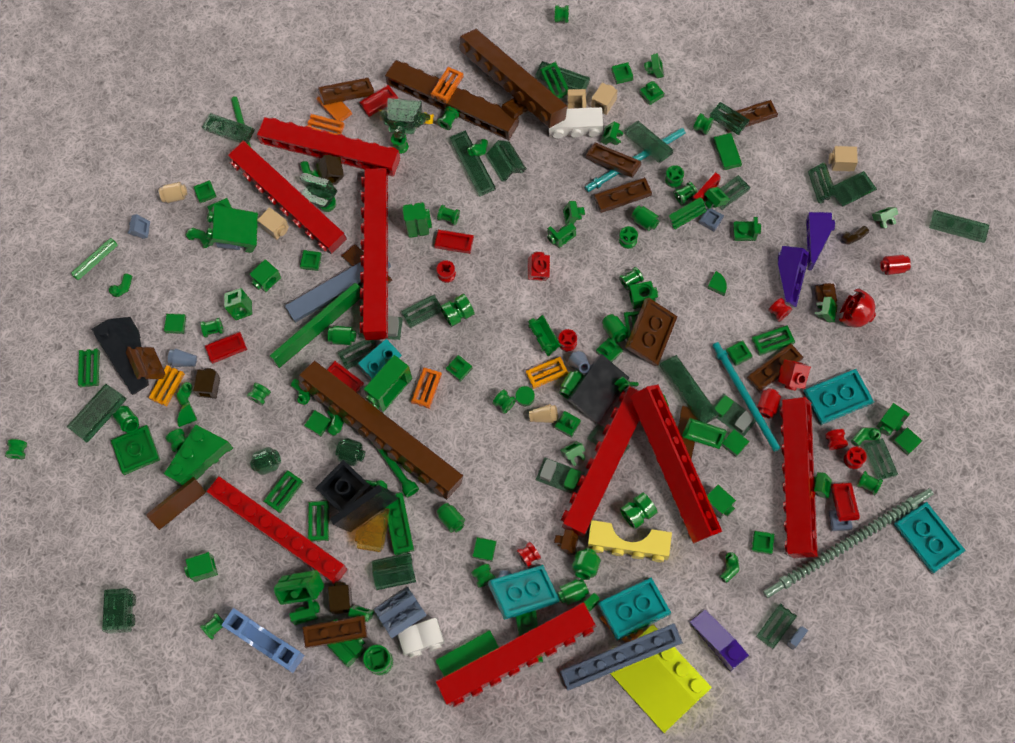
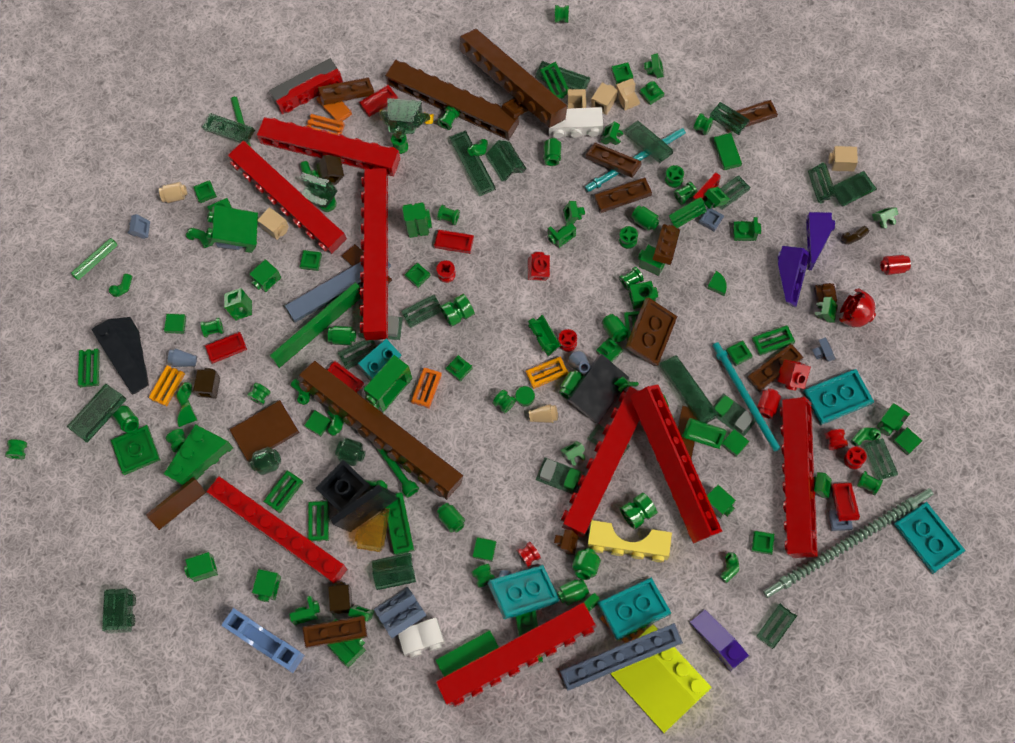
reddish brown plate [126,347,166,379] -> none
green bush [200,612,224,640] -> none
green brick [273,570,324,605] -> none
green wheel [363,645,394,676] -> none
orange tile [431,67,464,104] -> none
green tile [555,411,581,438] -> none
red wheel [768,298,793,322] -> none
sand blue tile [787,626,808,650] -> none
clear green tile [929,210,989,243] -> none
none -> reddish brown tile [230,400,300,462]
none -> green brick [252,569,281,602]
none -> piece [269,58,343,115]
none -> green tile [404,263,431,288]
none -> green brick [543,138,562,166]
none -> tan panel [616,79,640,111]
none -> green brick [638,244,665,276]
none -> reddish brown plate [652,224,681,266]
none -> sand blue tile [812,337,836,362]

